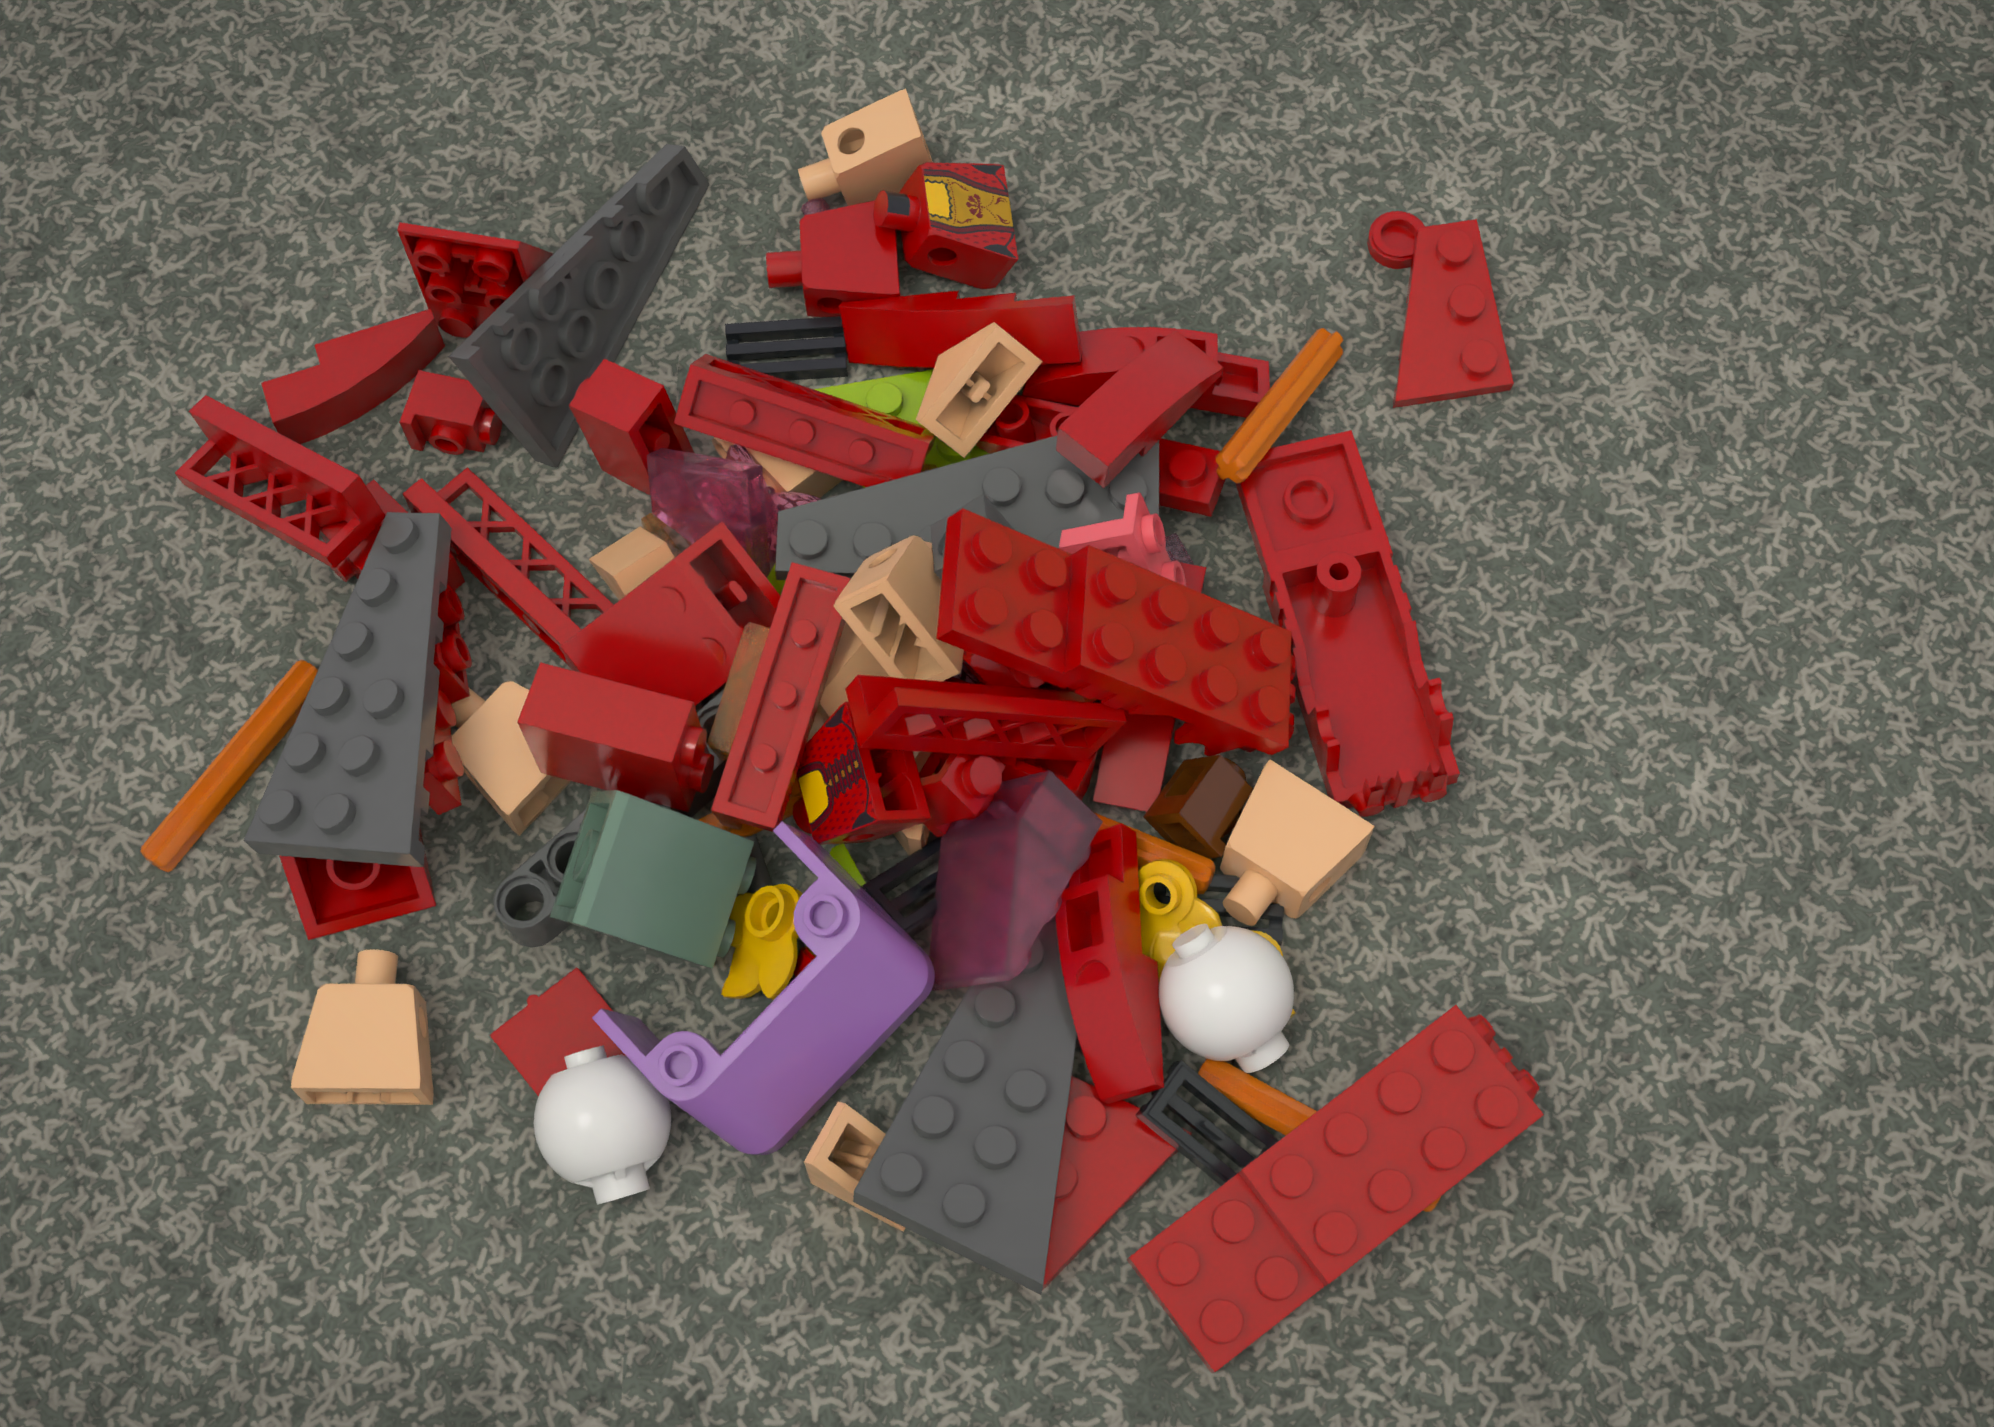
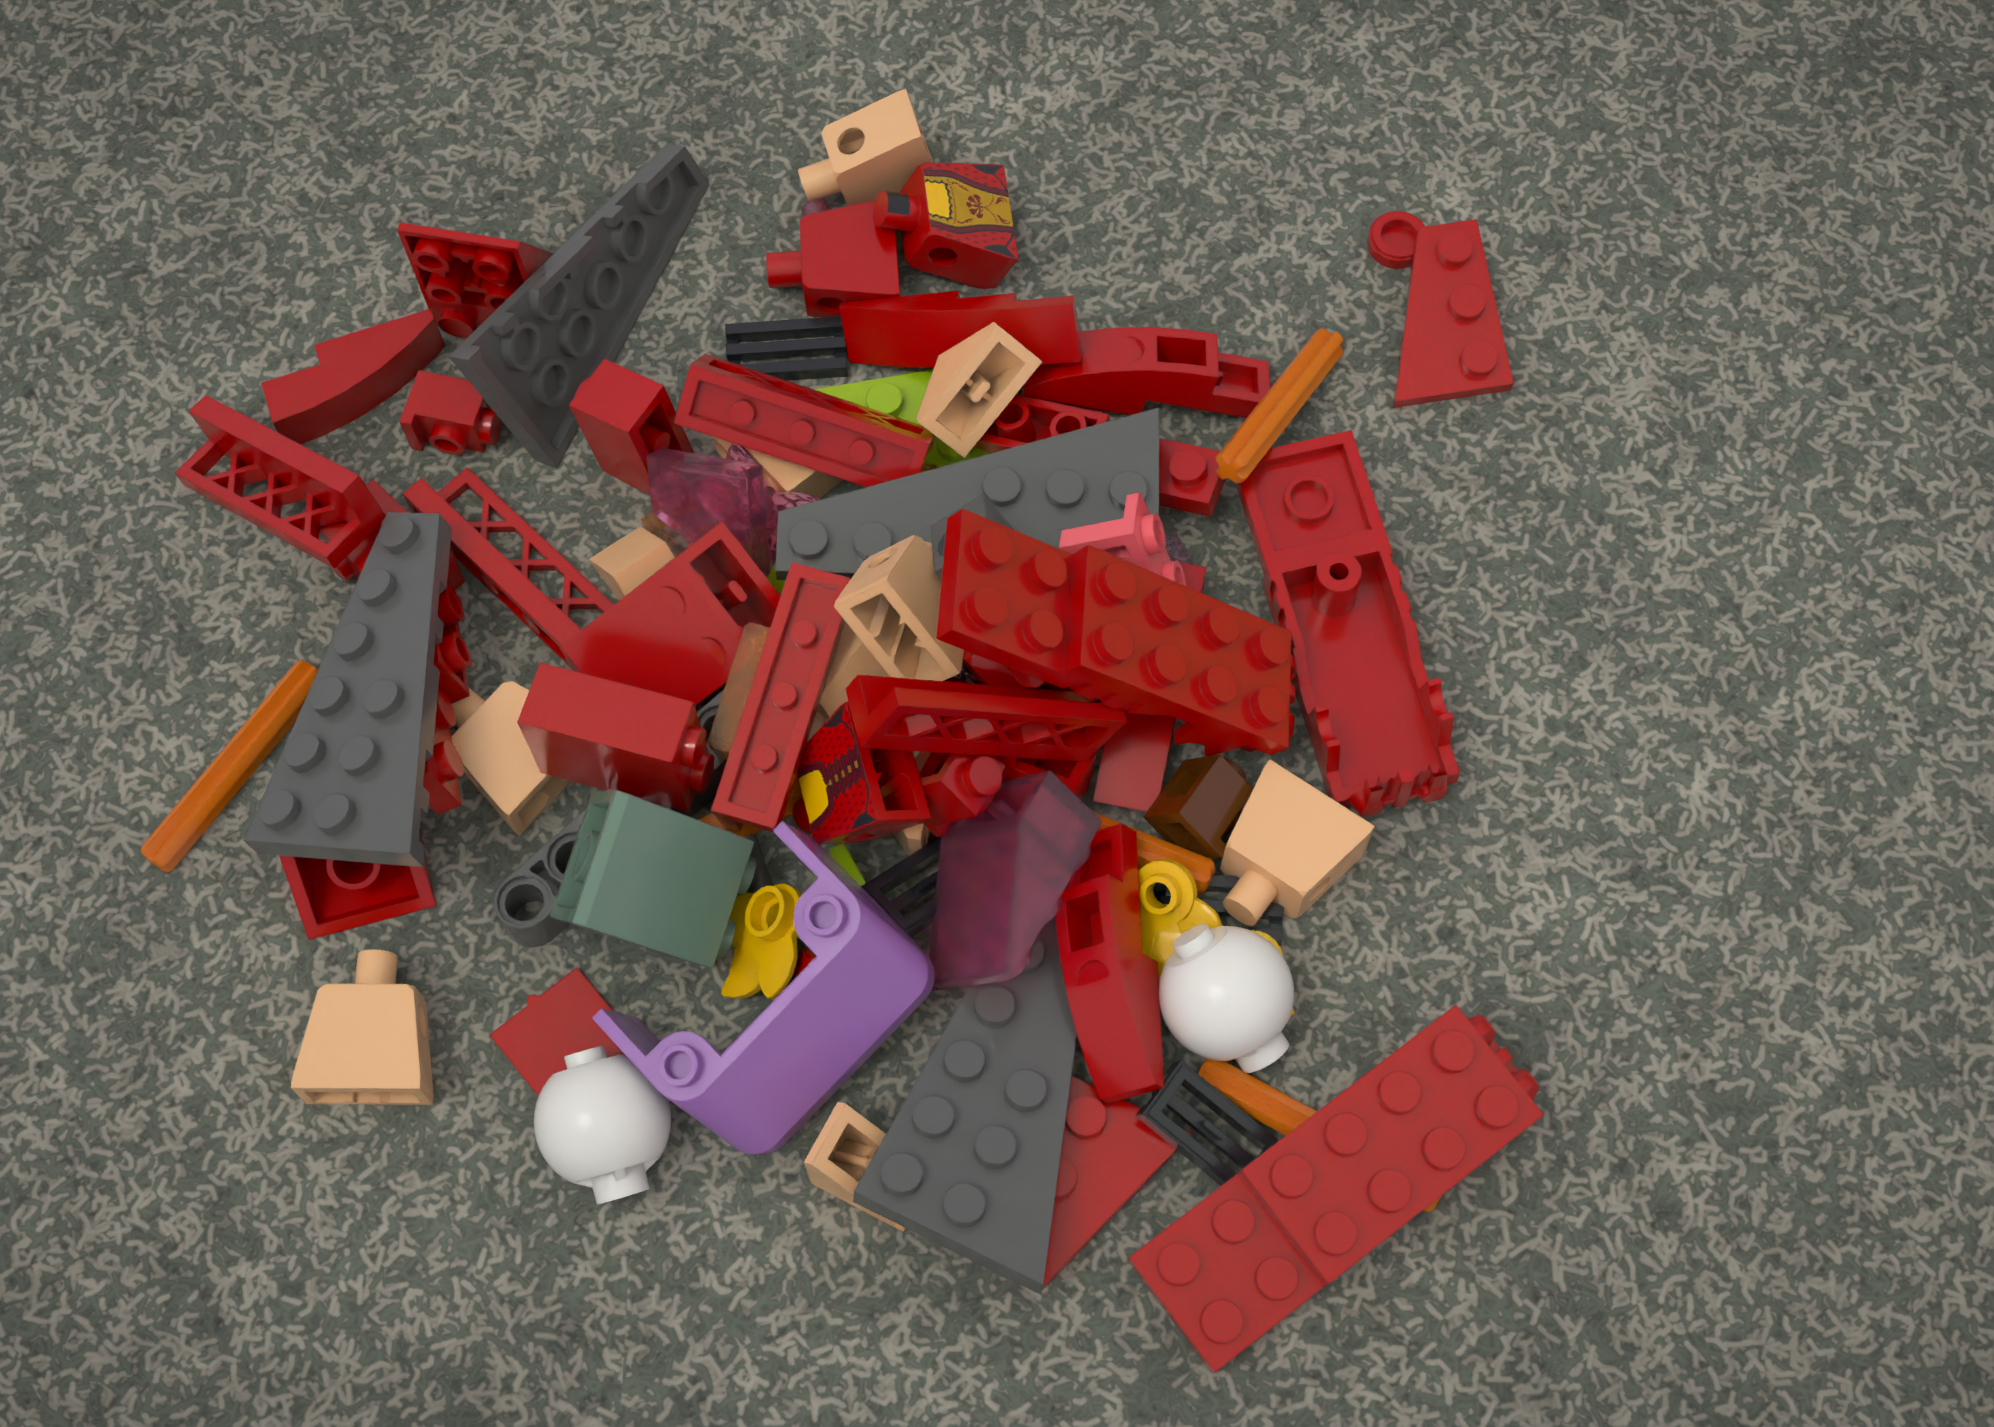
red slope [1056,331,1224,488] -> none

